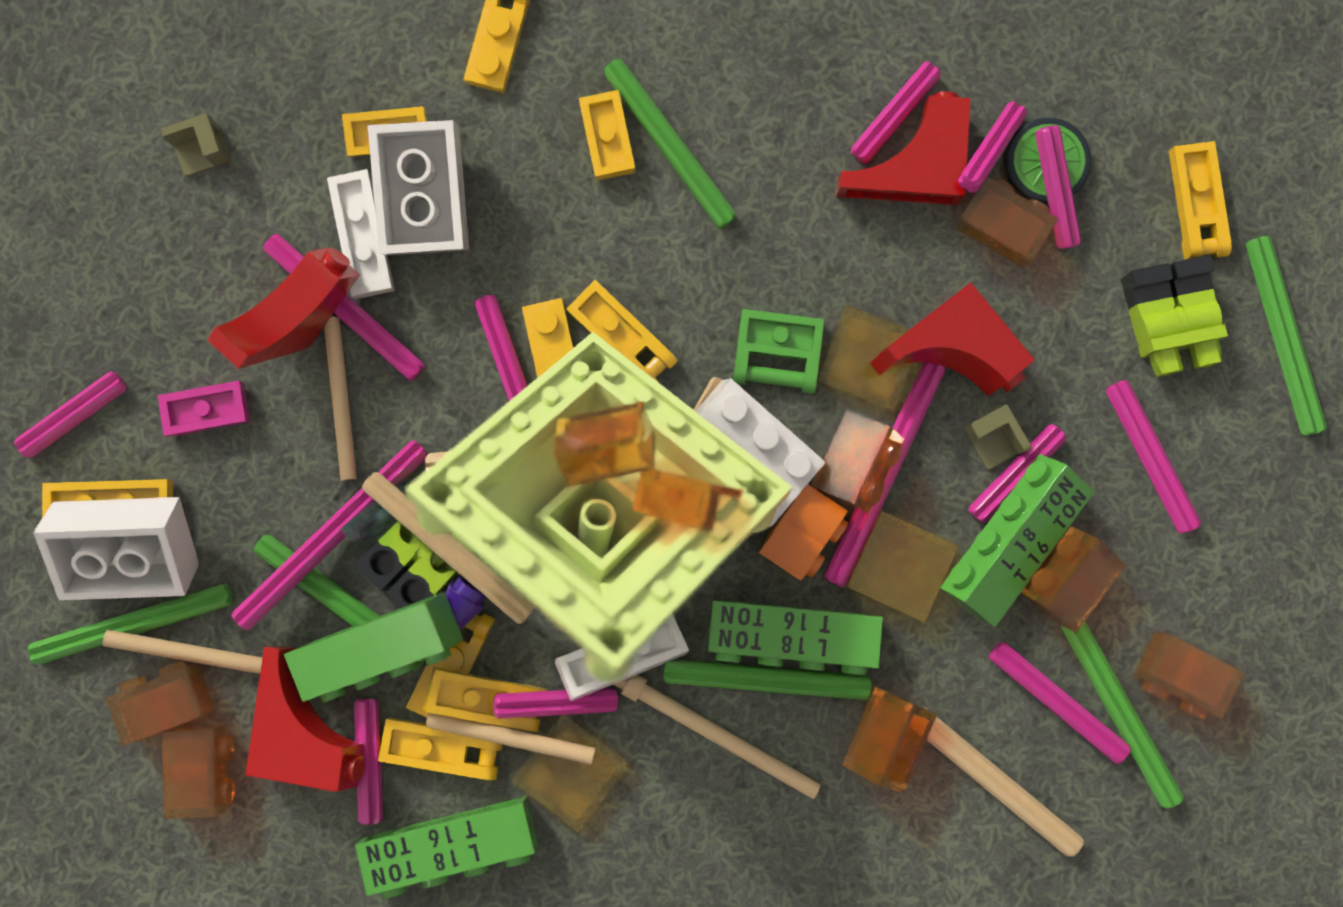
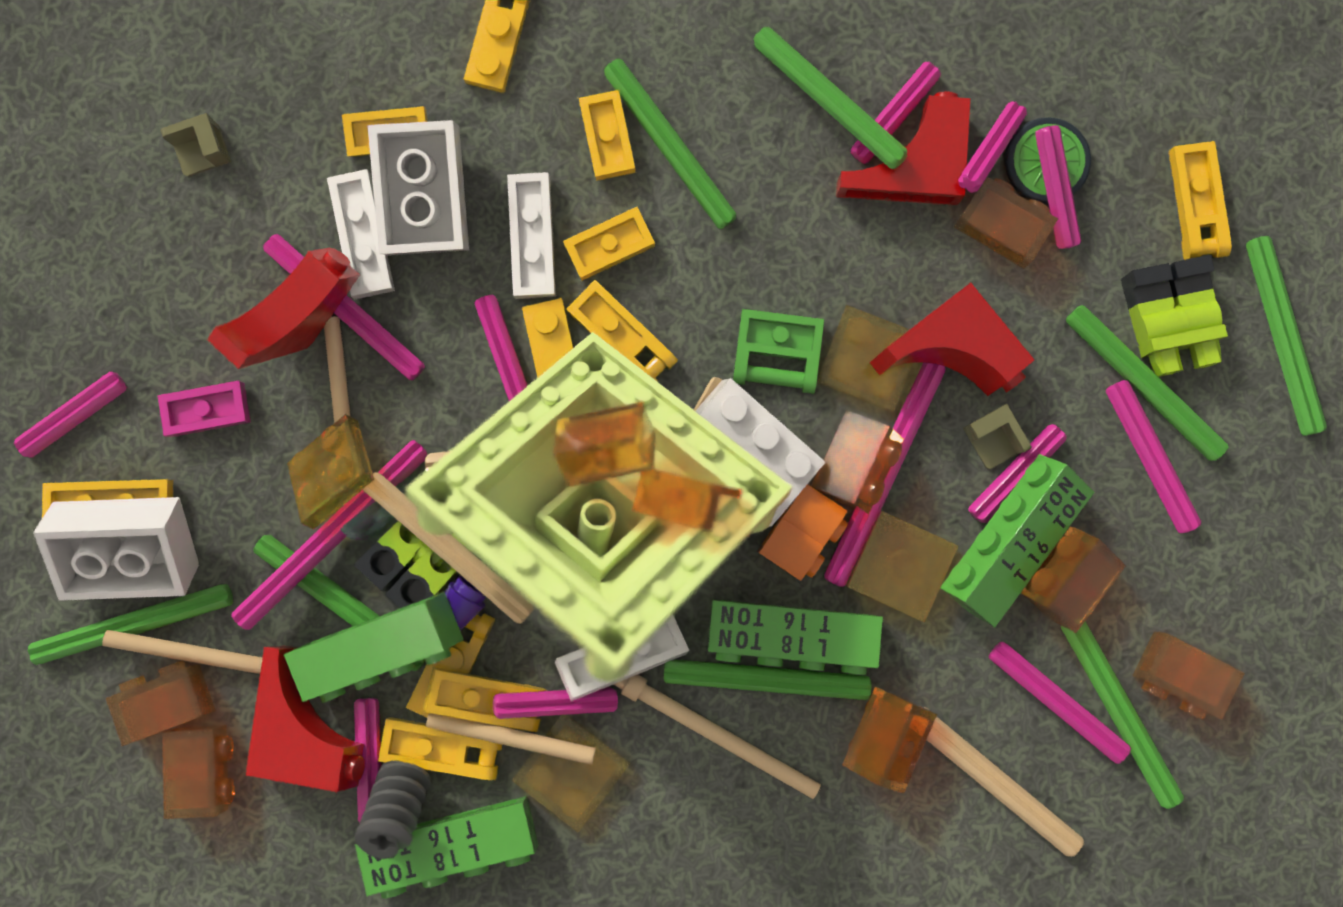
none -> clear yellow plate [287,414,375,530]
none -> dark grey piece [355,761,431,859]
none -> white plate [507,172,556,299]
none -> yellow plate [563,206,655,281]
none -> bright green axle [753,27,908,169]
none -> bright green axle [1066,305,1229,461]

